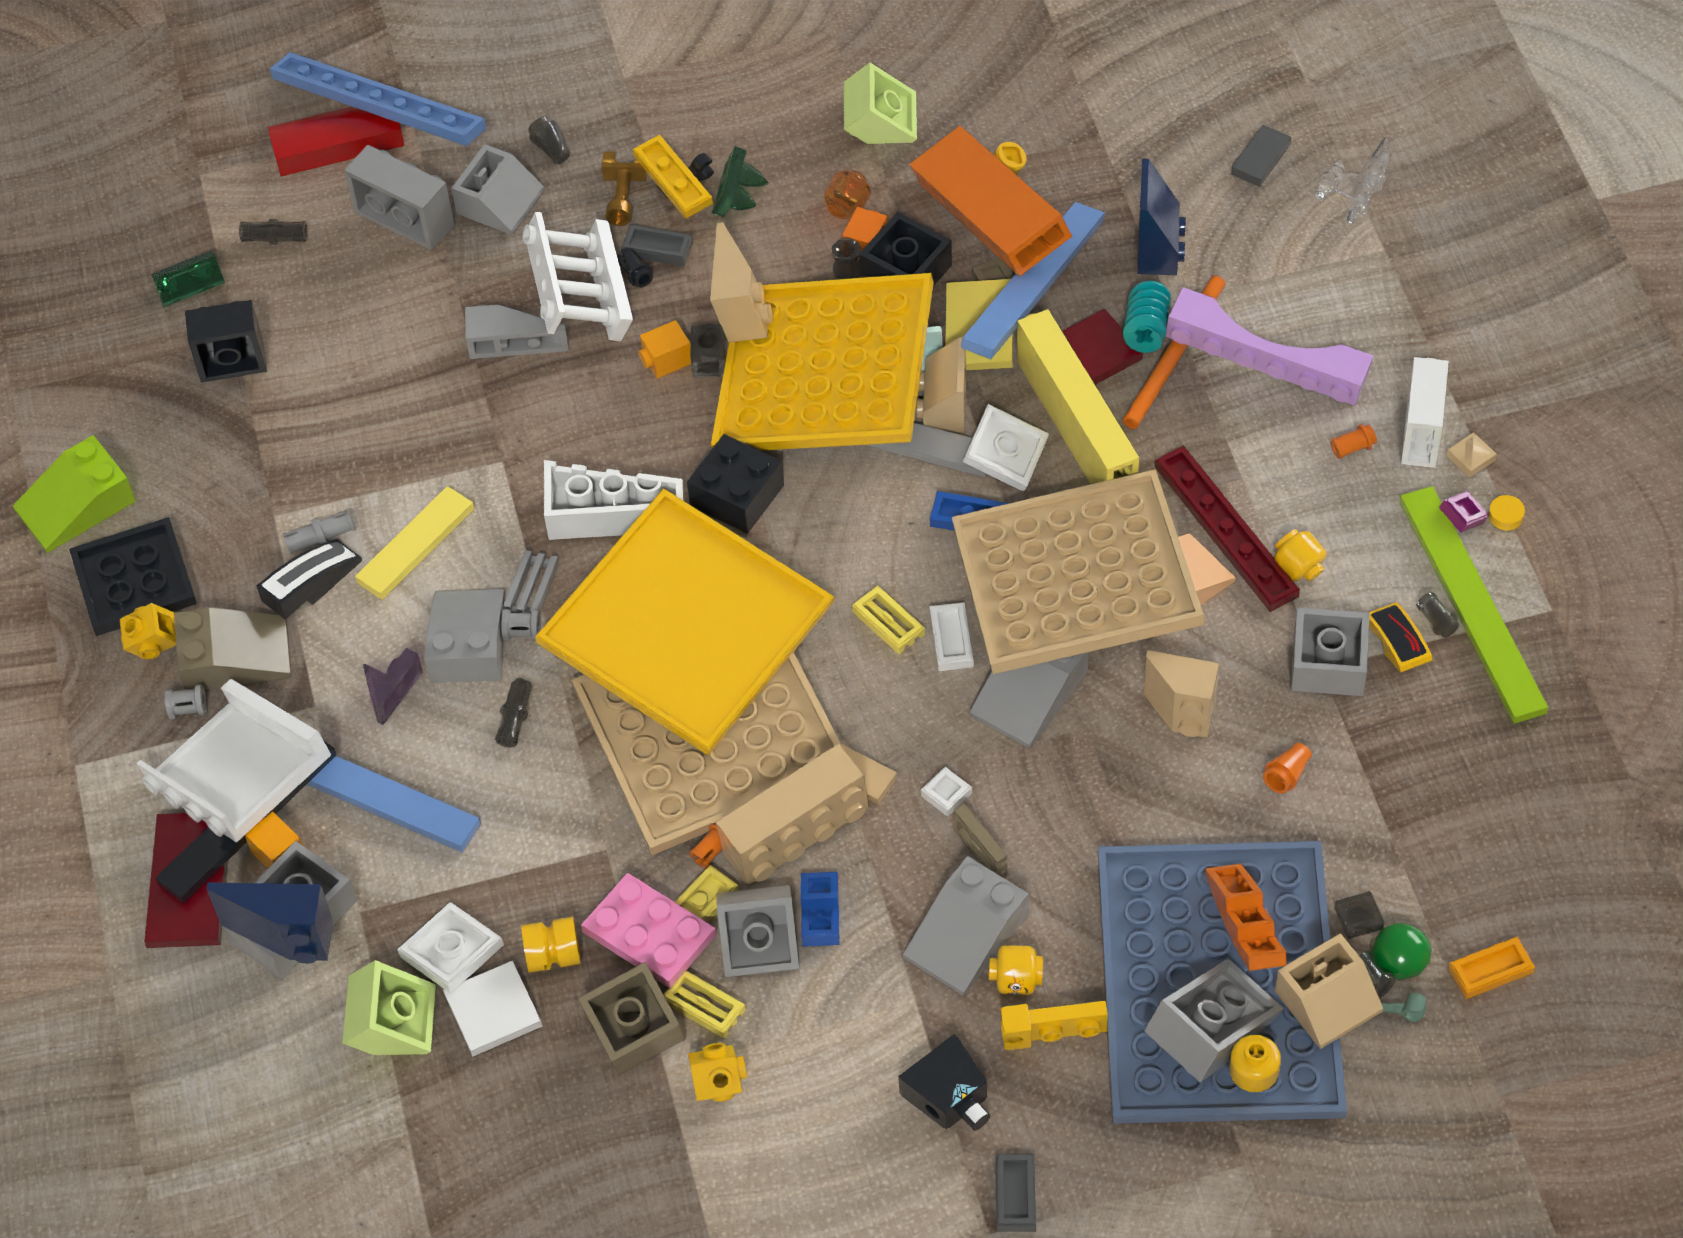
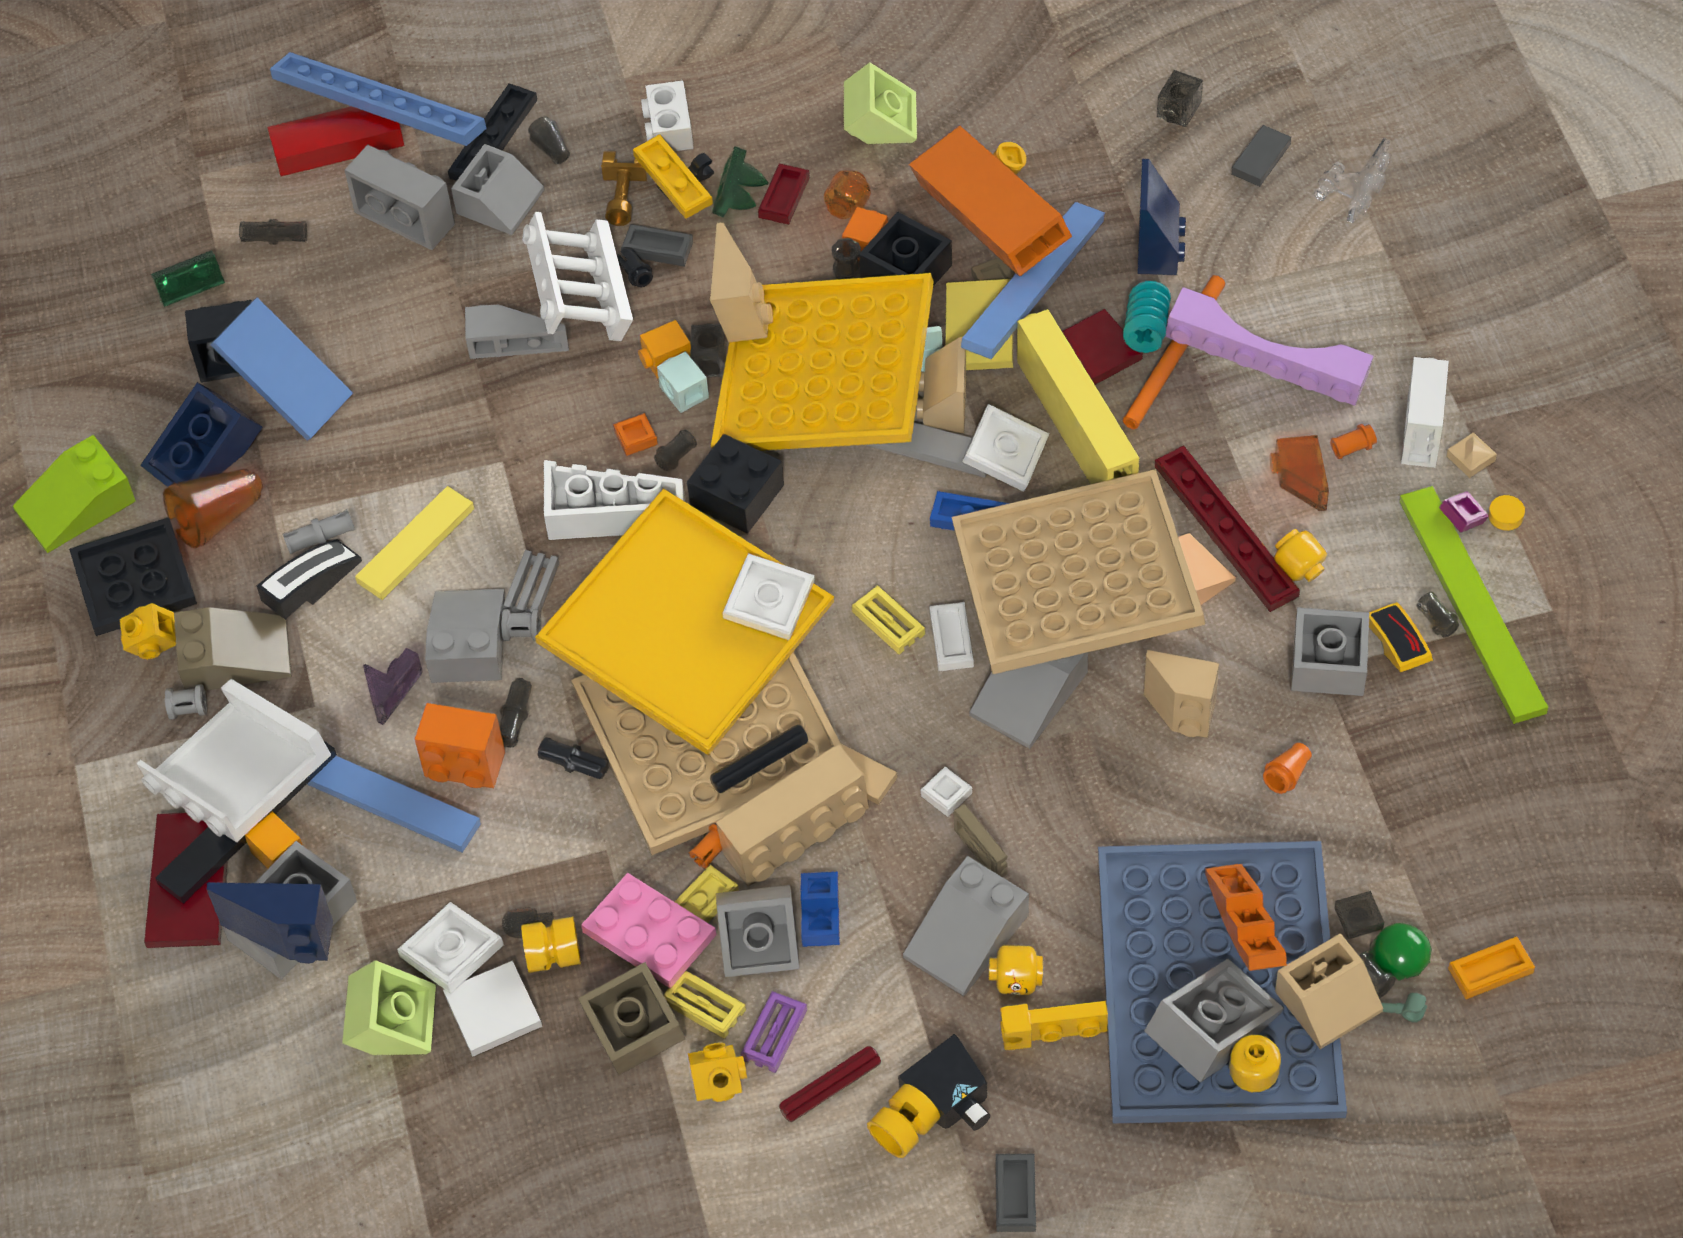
none -> dark blue slope [140,382,263,501]
none -> clear orange cone [163,468,263,549]
none -> medium blue tile [210,297,353,440]
none -> orange brick [415,703,505,789]
none -> black tile [448,83,537,181]
none -> clear smoke cylinder [502,907,554,938]
none -> black axle [538,737,609,779]
none -> orange tile [613,413,658,456]
none -> white brick [641,81,693,152]
none -> clear smoke pin [654,430,697,471]
none -> light aqua brick [657,351,709,413]
none -> black axle [710,725,808,793]
none -> white tile [723,553,815,640]
none -> medium lavender tile [740,991,807,1073]
none -> dark red tile [758,163,810,225]
none -> dark red axle [779,1046,881,1122]
none -> yellow wheel [867,1084,940,1158]
none -> clear smoke brick [1157,70,1203,127]
none -> clear orange slope [1269,435,1329,511]

